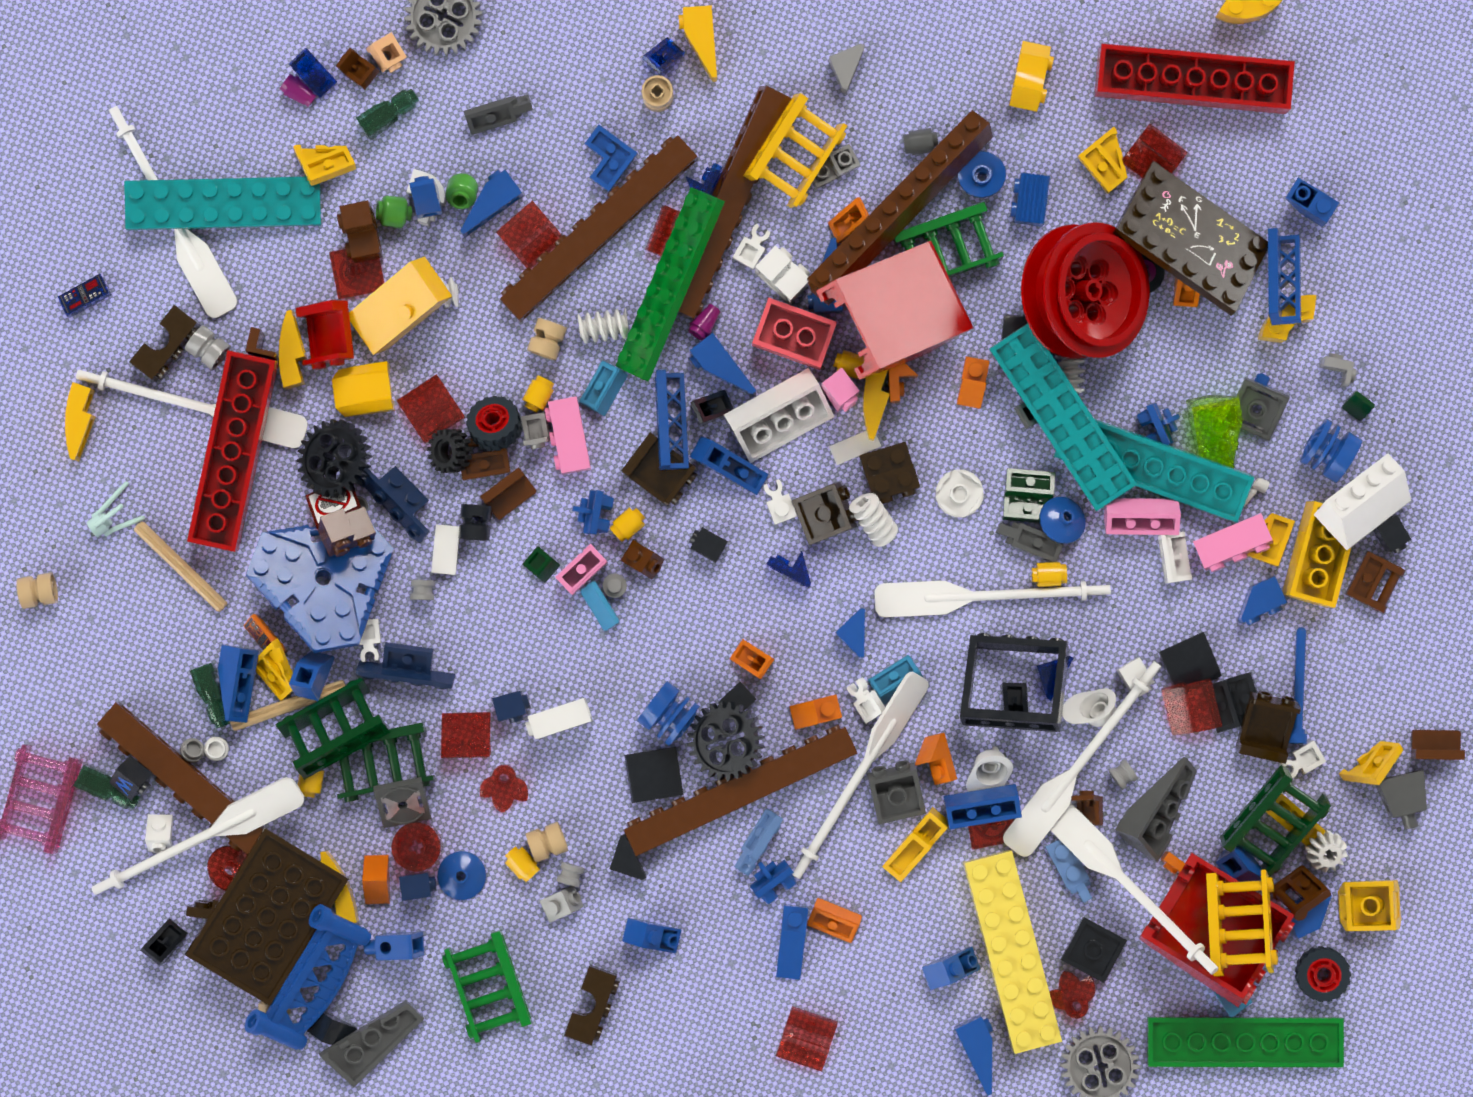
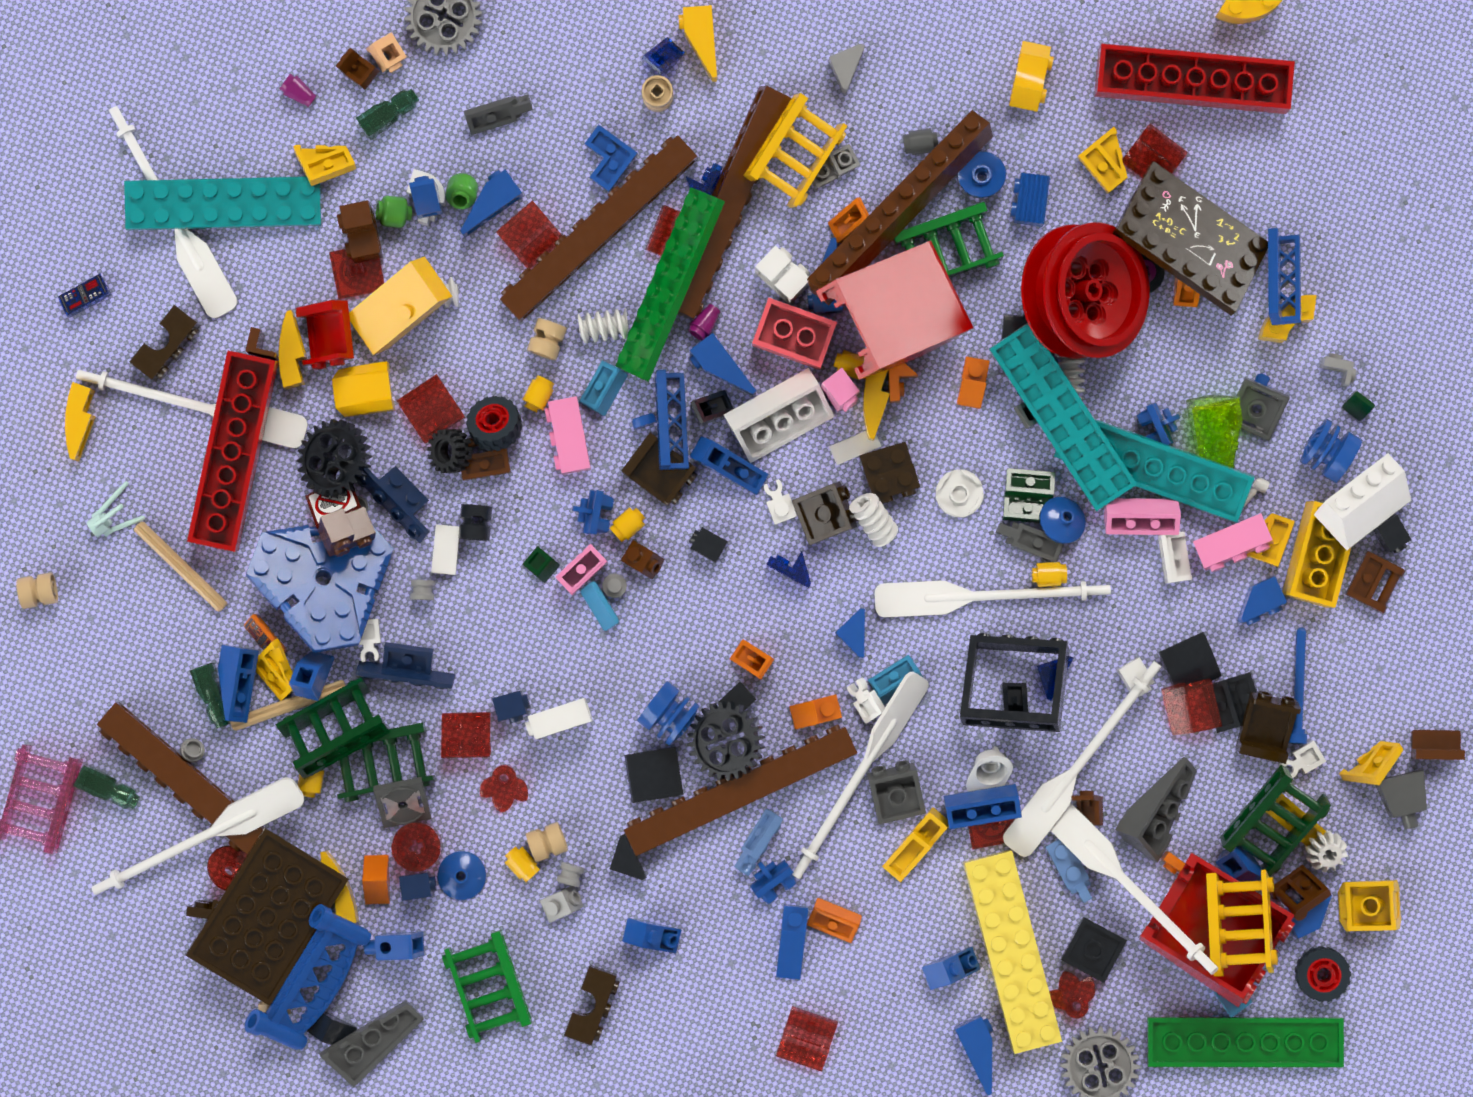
black brick [109,756,153,801] -> none
black slope [140,918,188,966] -> none
white bracket [145,814,174,854] -> none
light grey wheel [185,325,231,371] -> none
white plate [204,737,229,761] -> none
clear blue slope [288,47,337,98] -> none
reddish brown panel [480,467,537,520] -> none
light grey bracket [521,412,550,449] -> none
white plate [732,224,770,270] -> none
orange slope [915,732,957,785] -> none
white piece [1062,688,1116,727] -> none
light grey wheel [1108,759,1138,790] -> none
blue slope [1285,177,1340,227] -> none
none -> blue tile [631,413,657,430]

